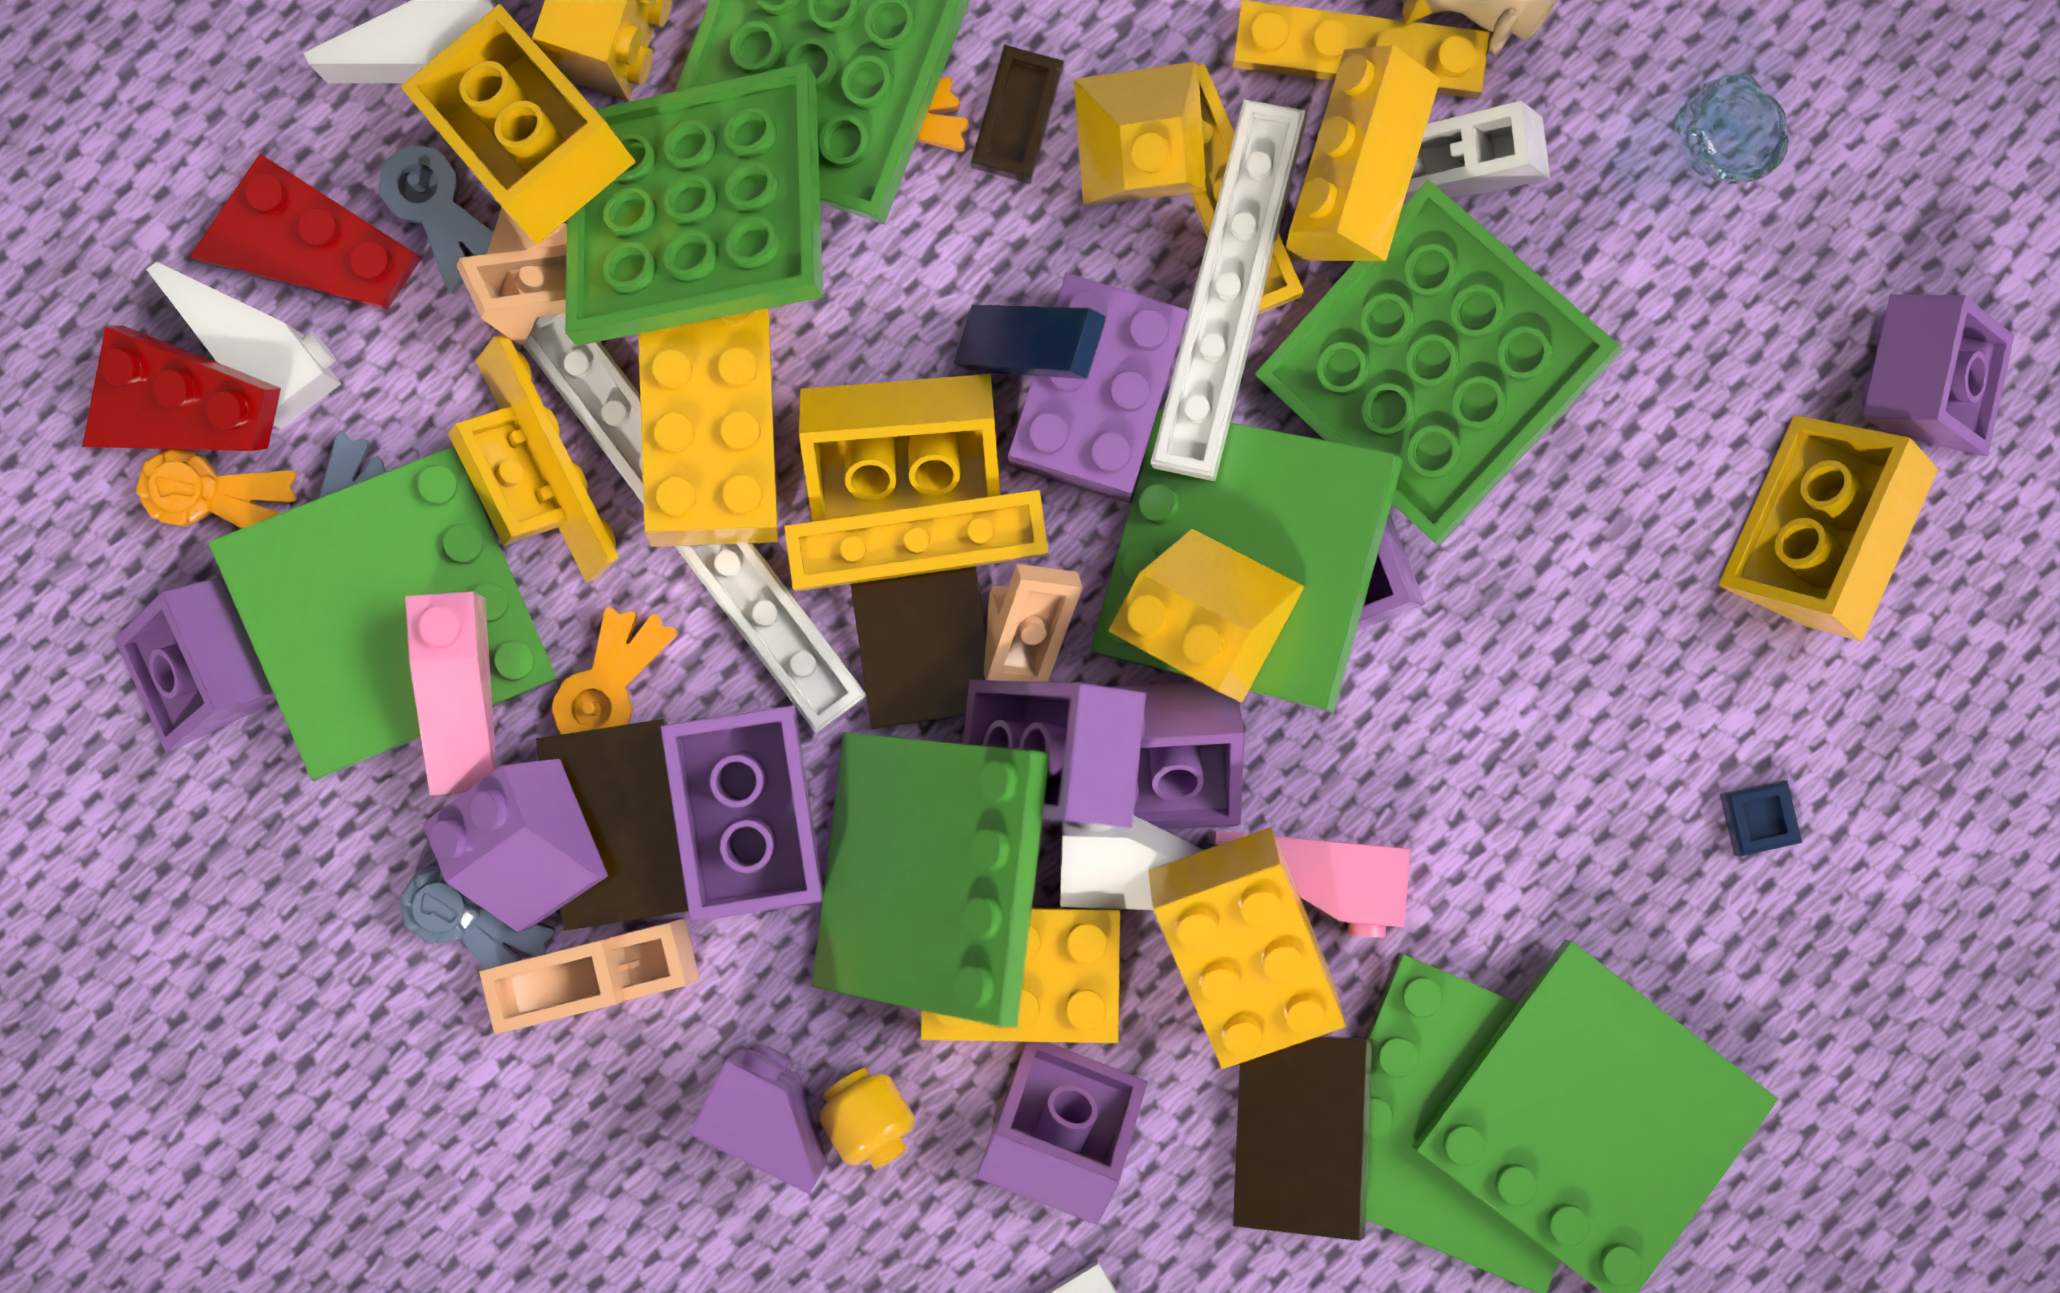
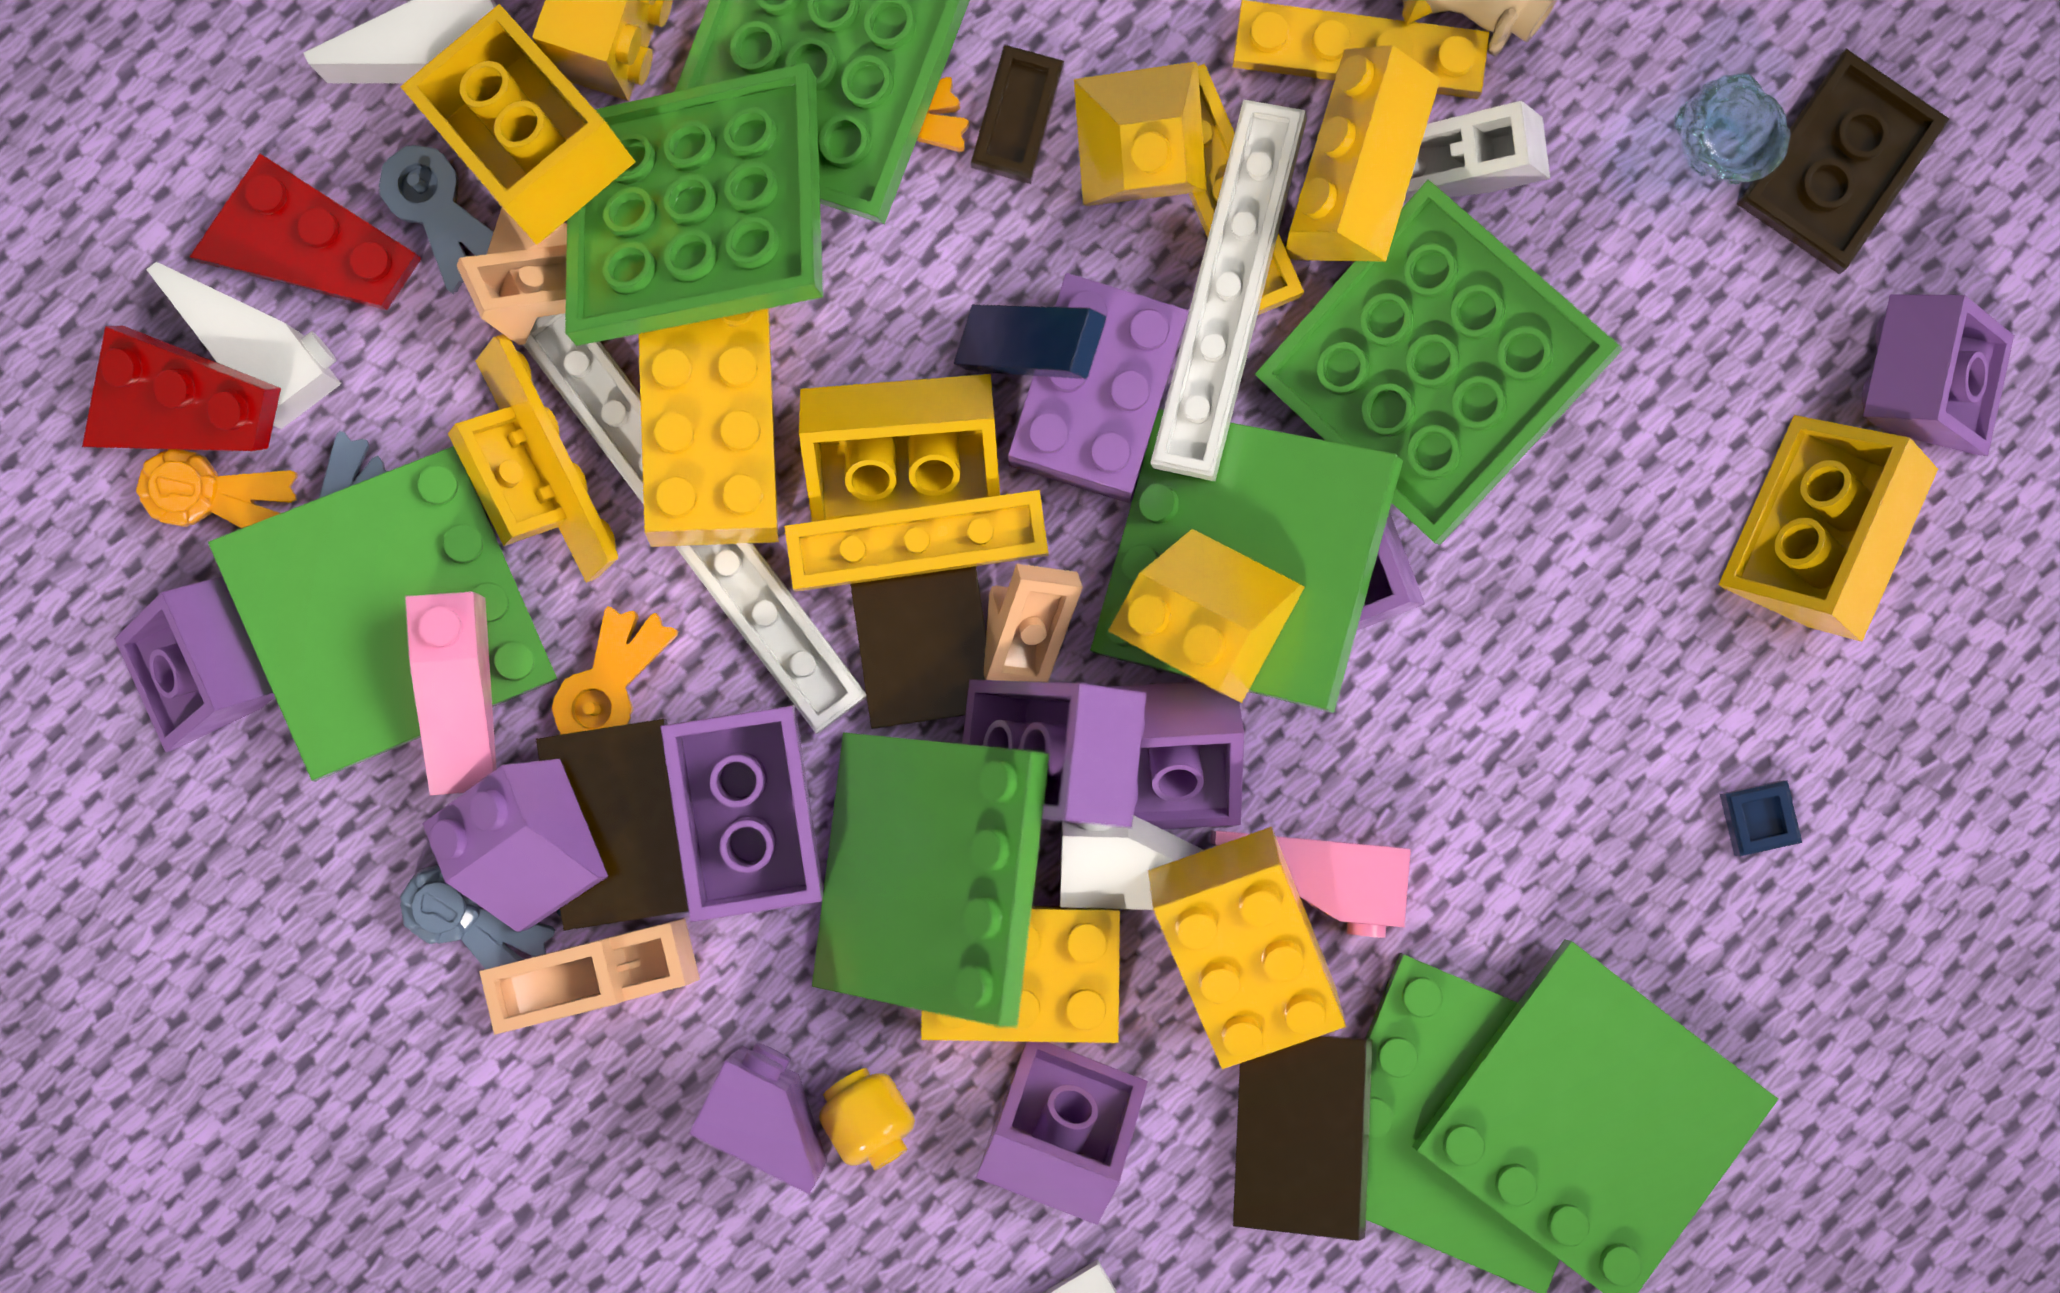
none -> dark brown tile [1736,49,1950,274]

